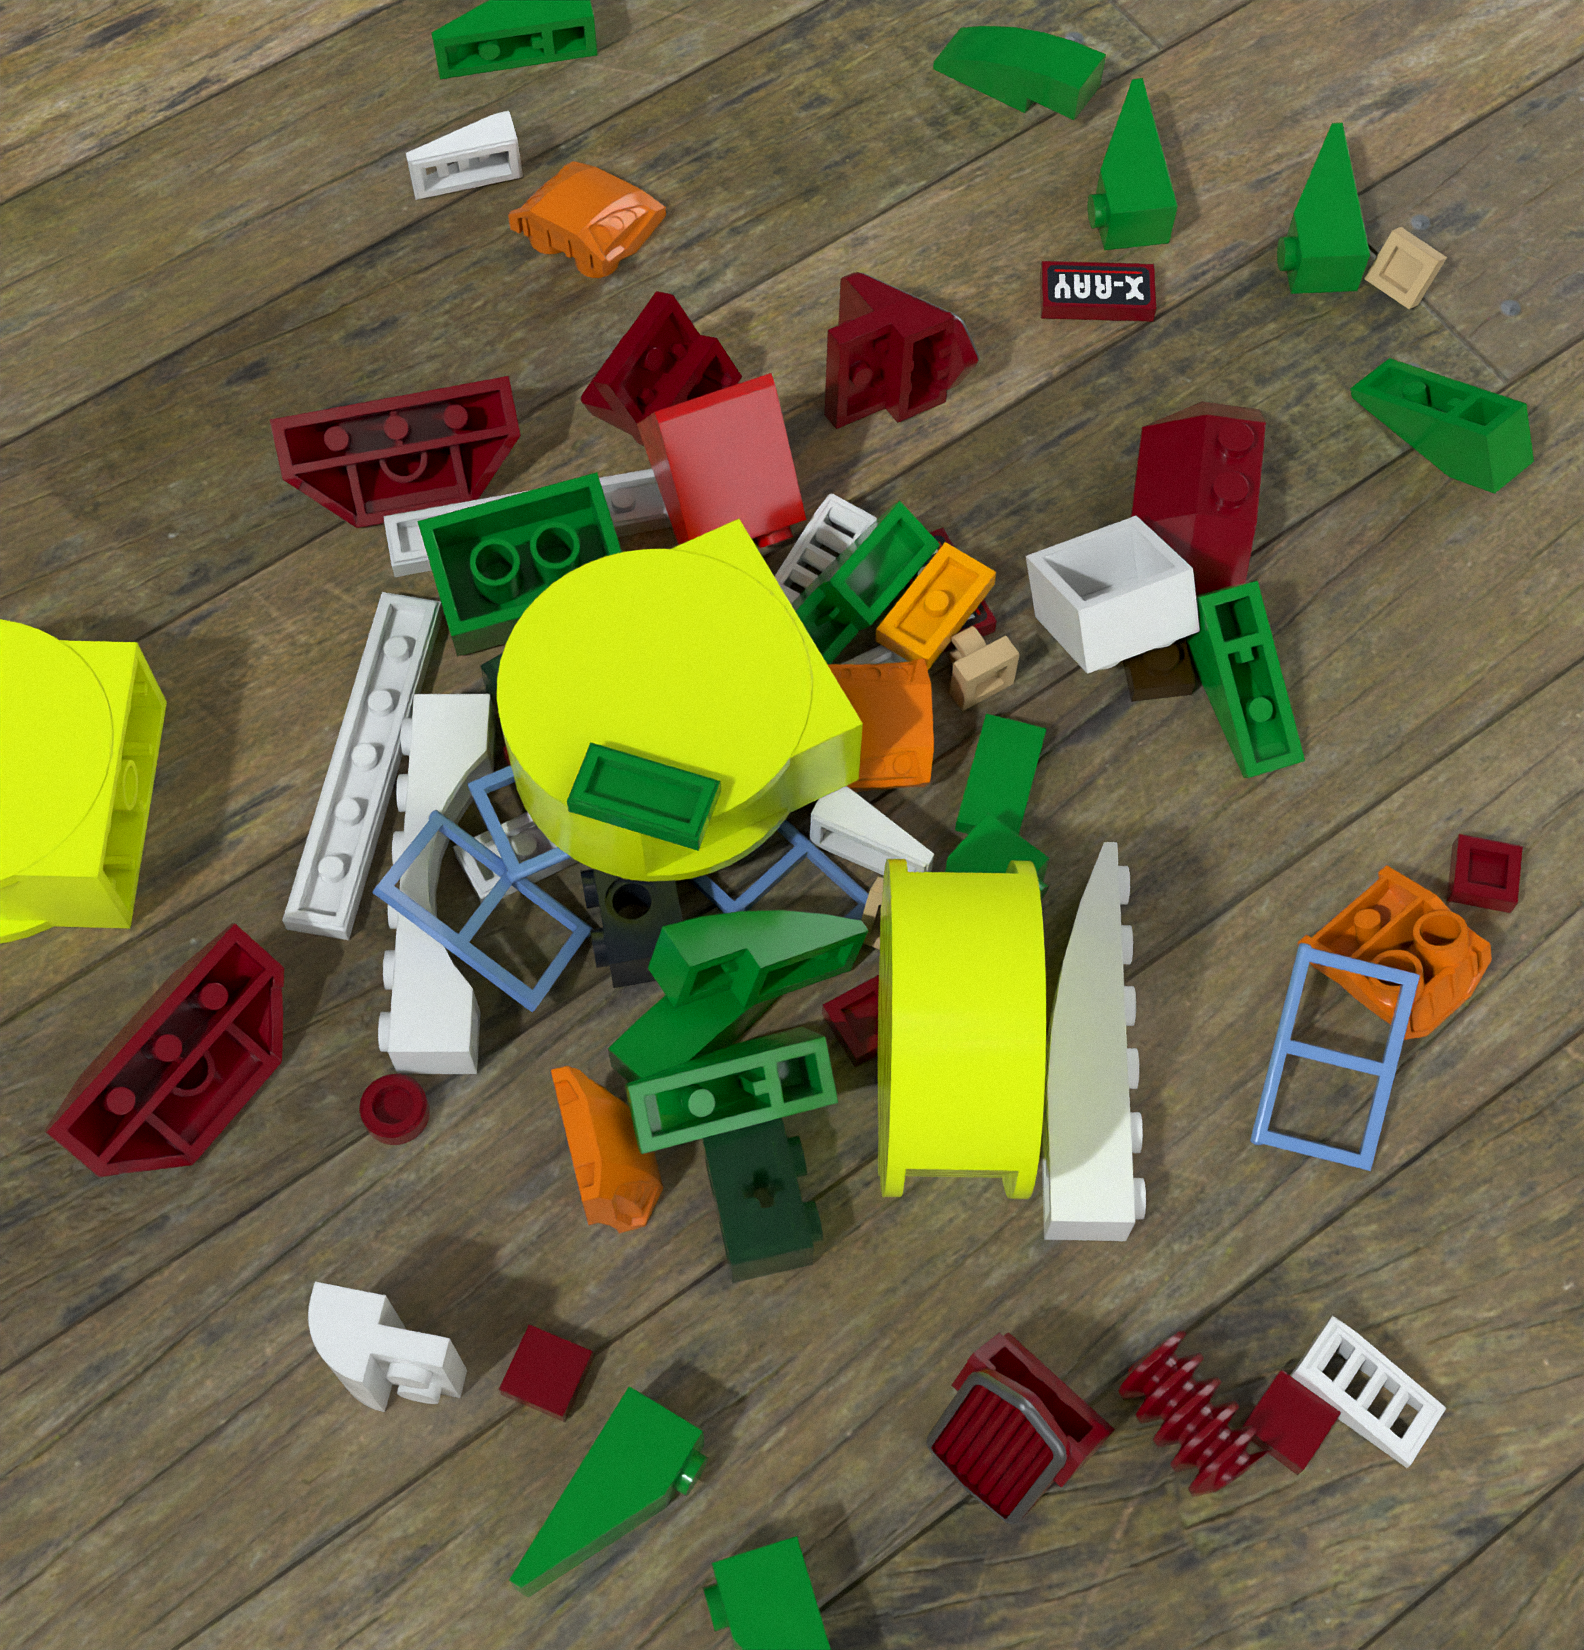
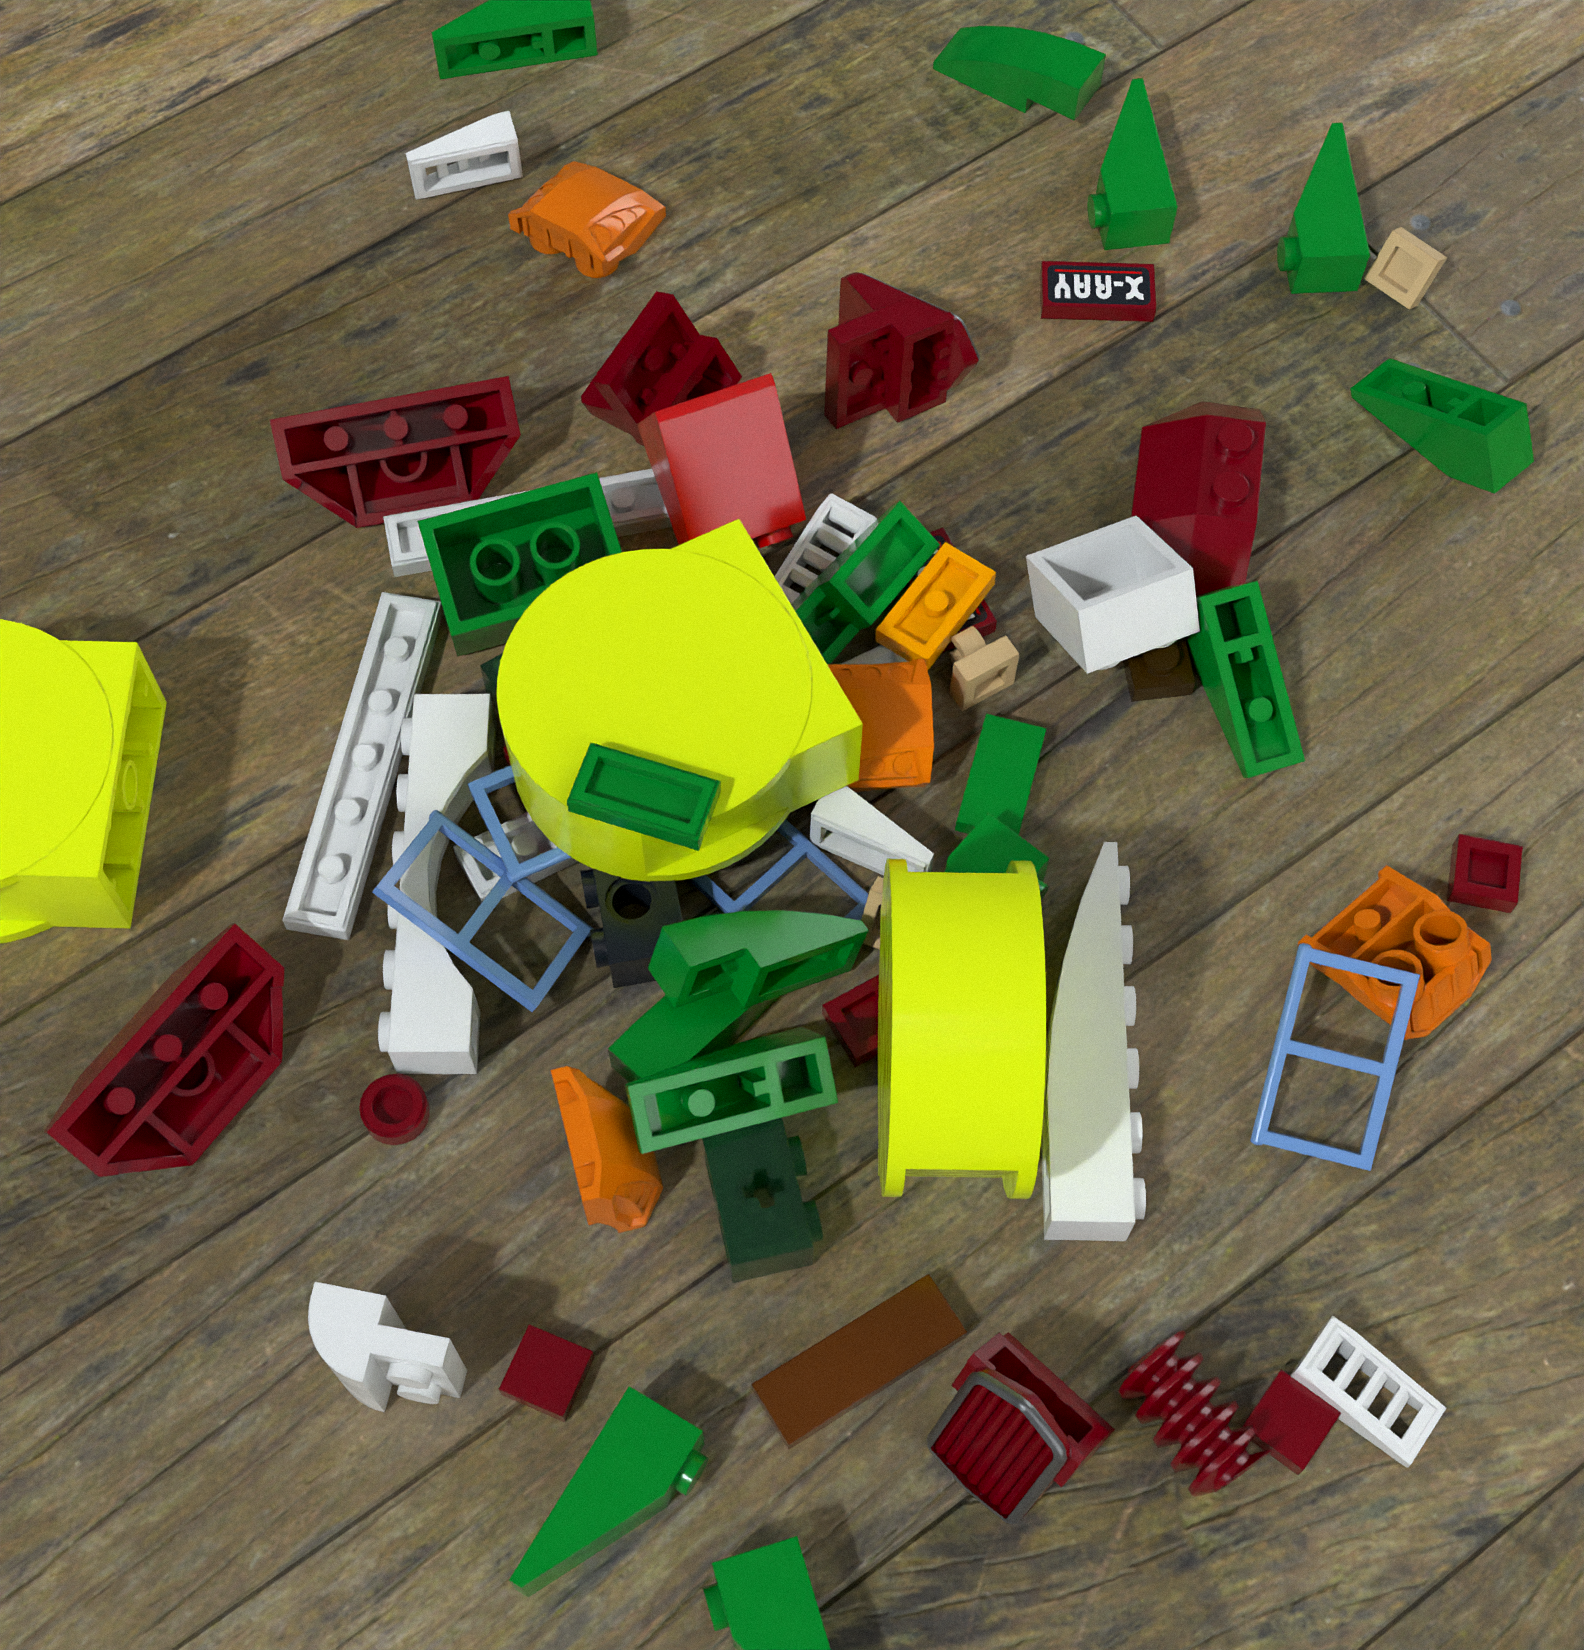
none -> reddish brown tile [751,1274,967,1450]

